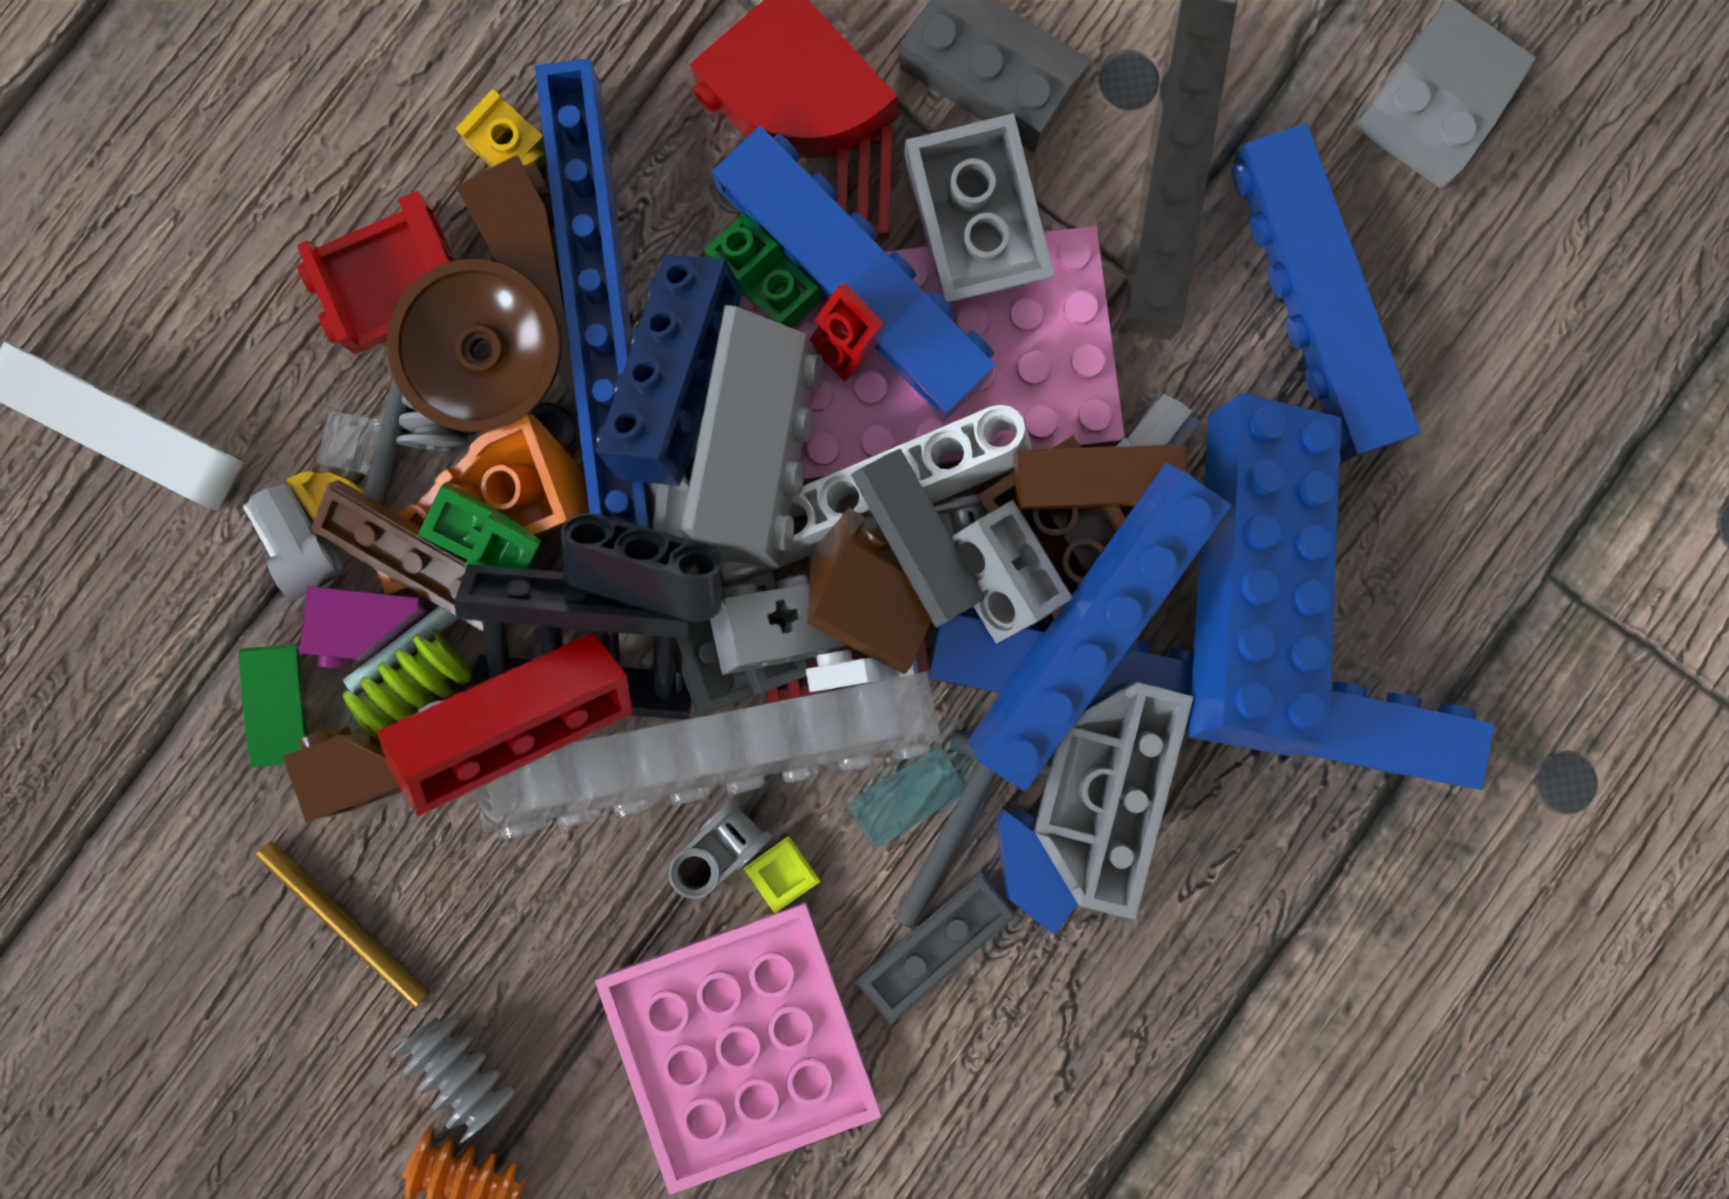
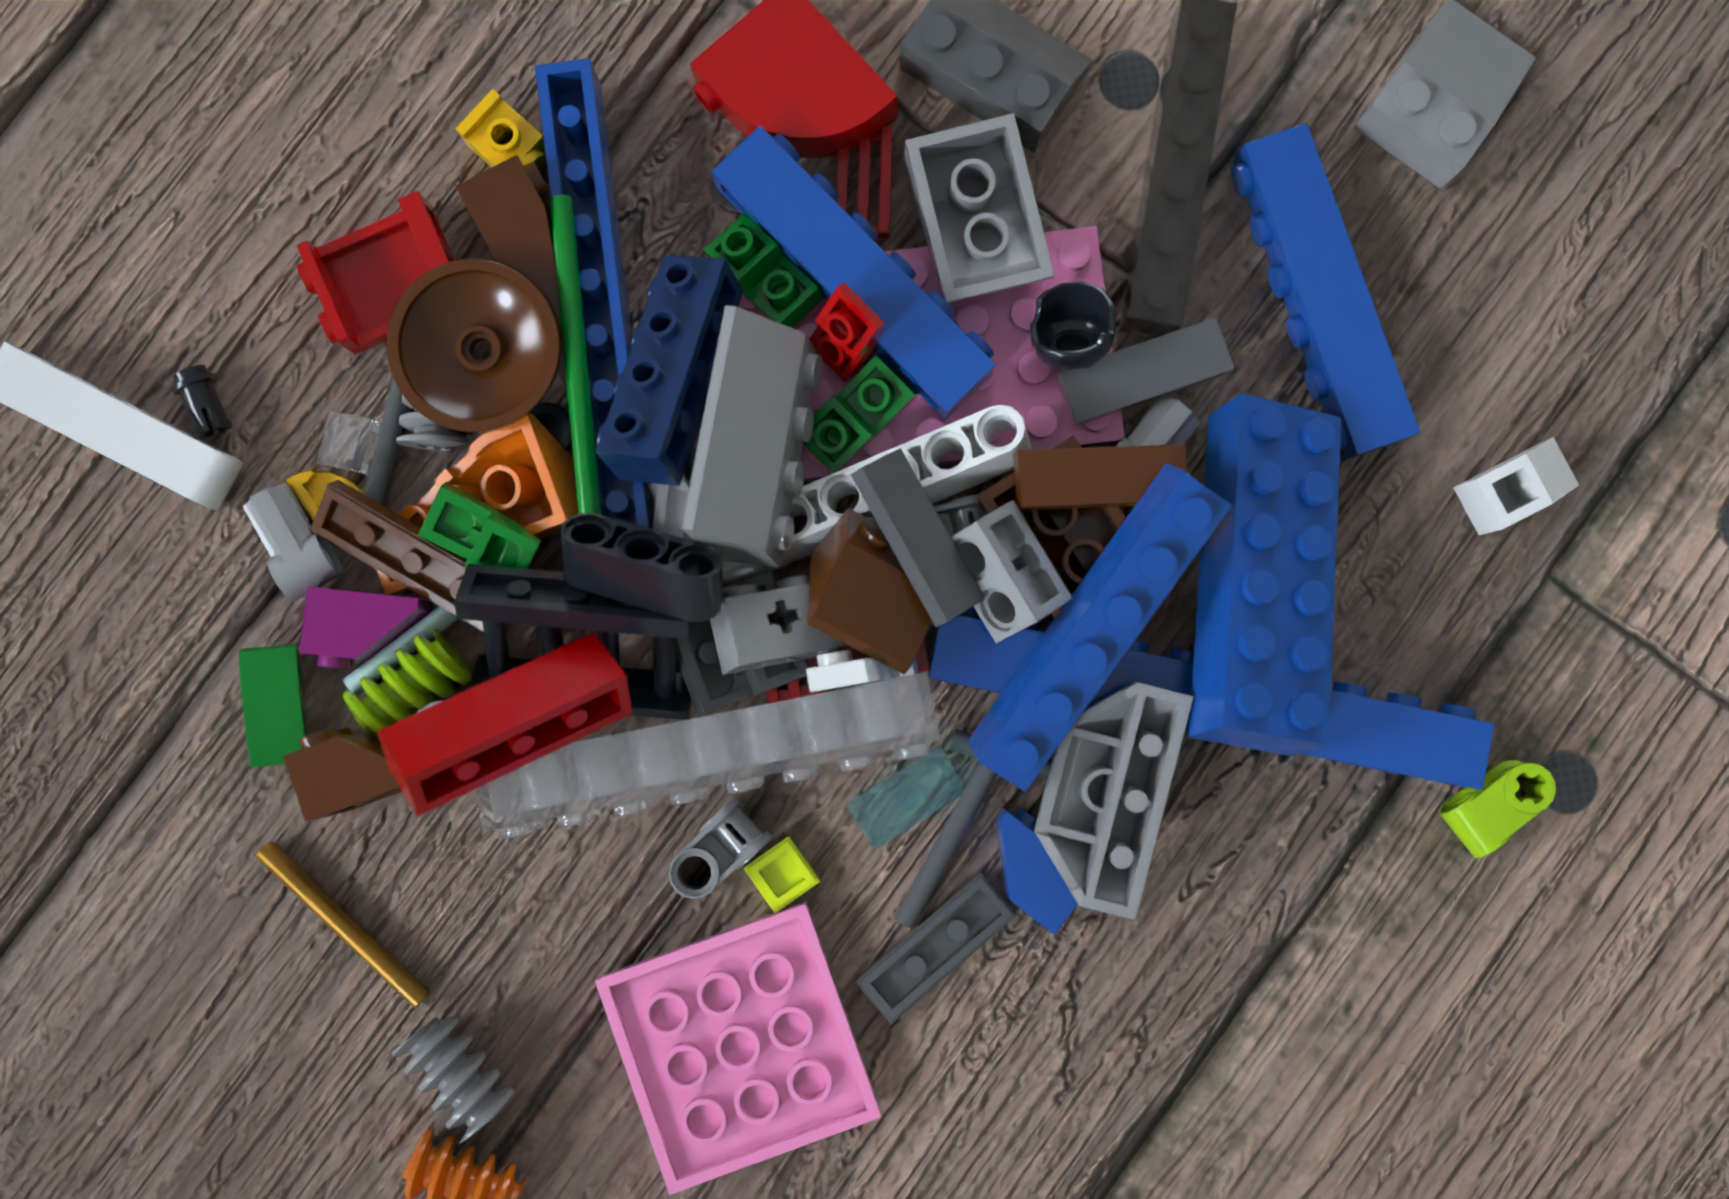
none -> black pin [172,365,232,439]
none -> green piece [549,195,602,515]
none -> green slope [803,354,919,474]
none -> black hair [1030,281,1116,370]
none -> dark grey tile [1057,317,1235,426]
none -> lime piece [1439,760,1556,858]
none -> white slope [1453,437,1579,536]

